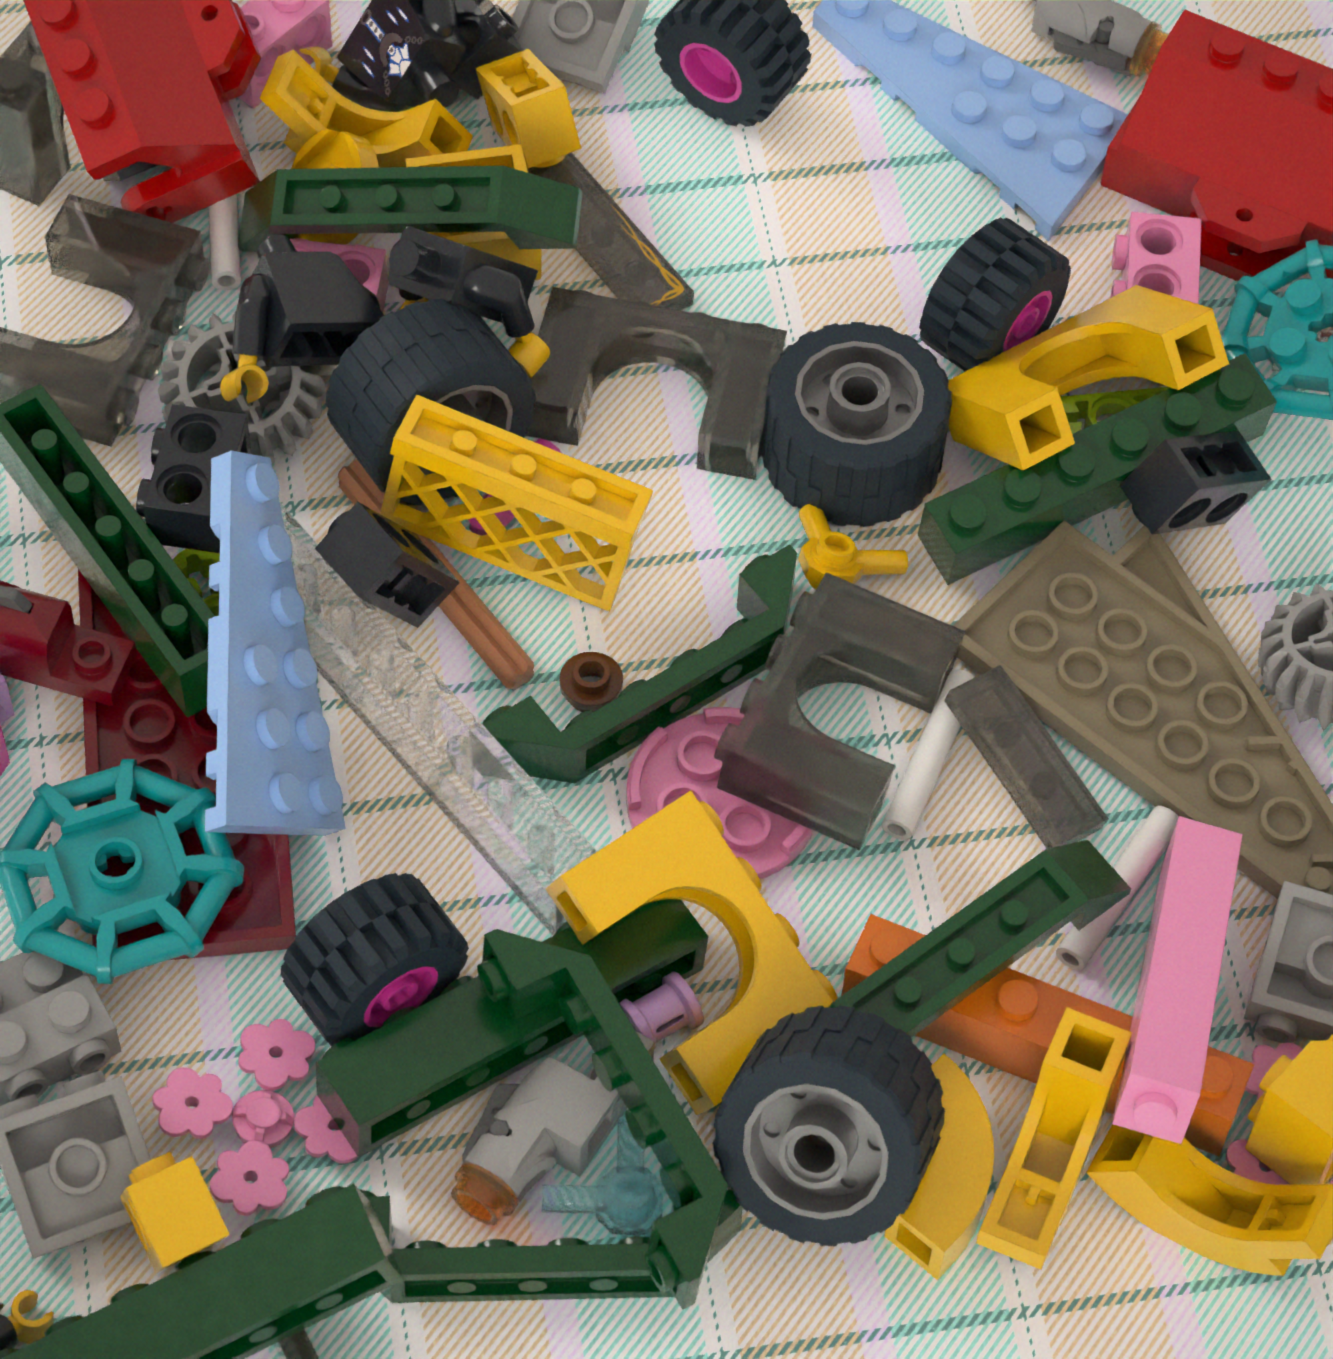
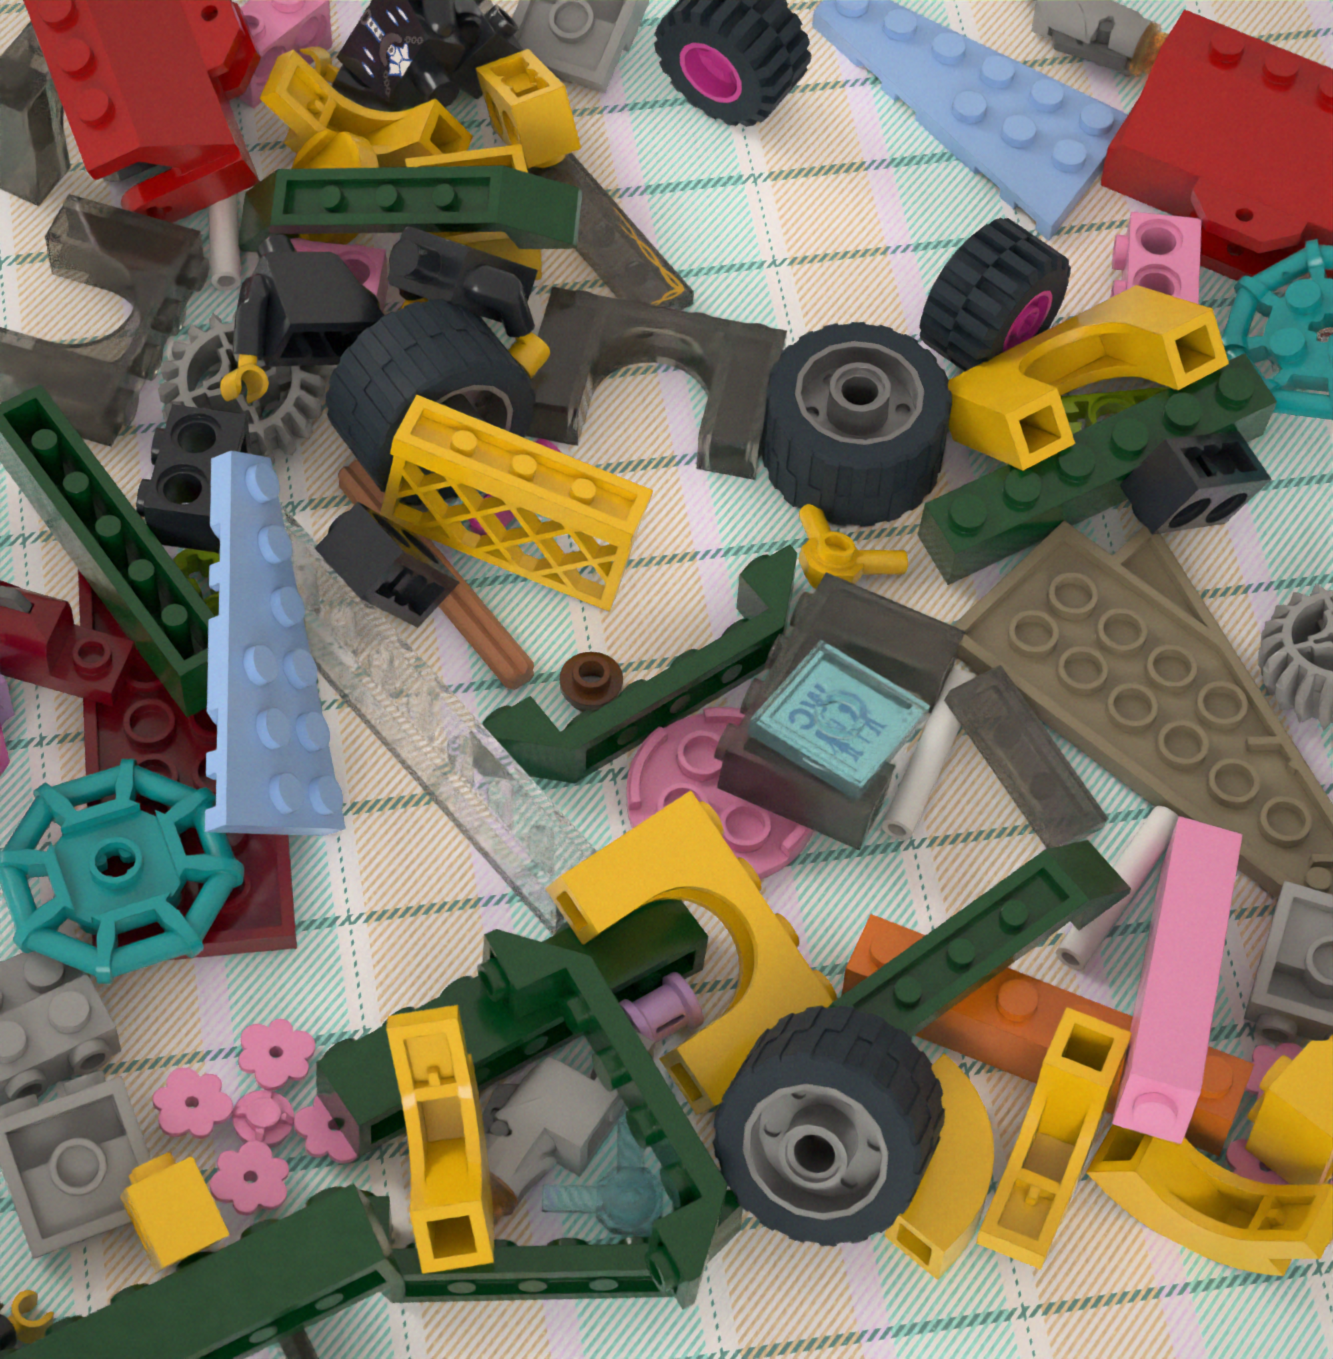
black wheel [280,873,469,1047] -> none
none -> yellow arch [387,1005,494,1274]
none -> clear light blue tile [747,640,930,801]

